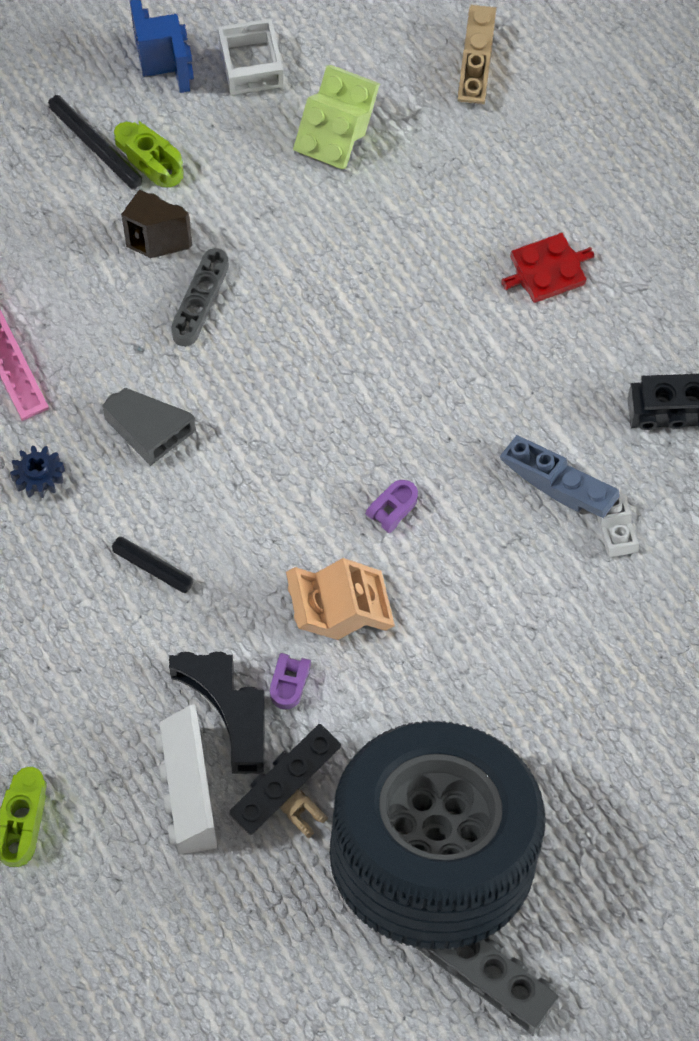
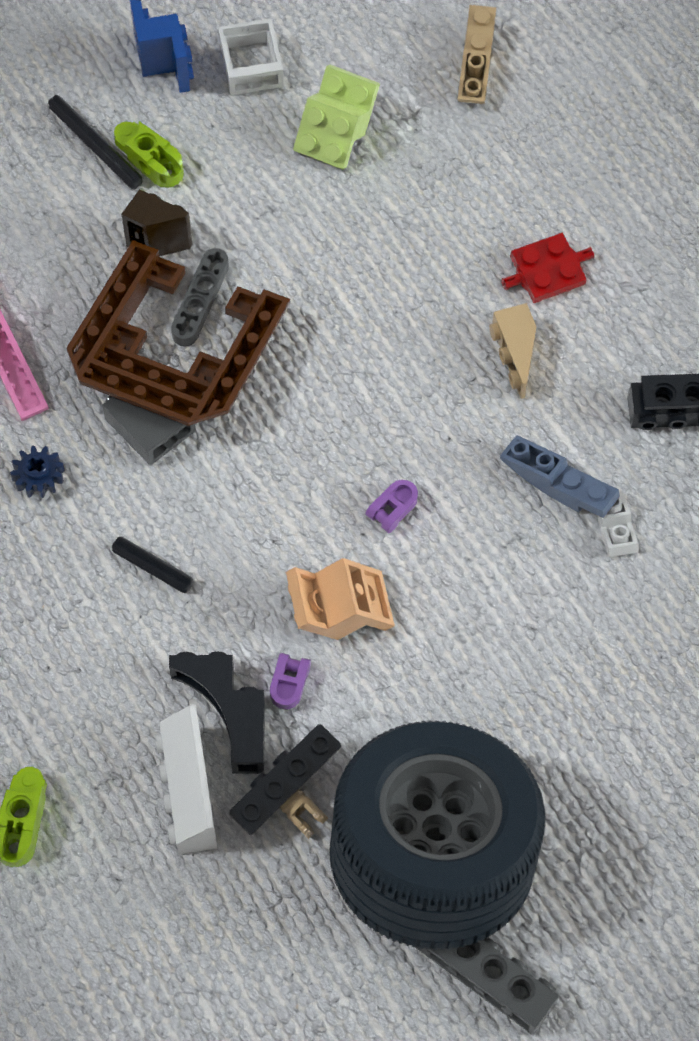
none -> reddish brown slope [66,240,290,426]
none -> tan slope [489,303,537,399]

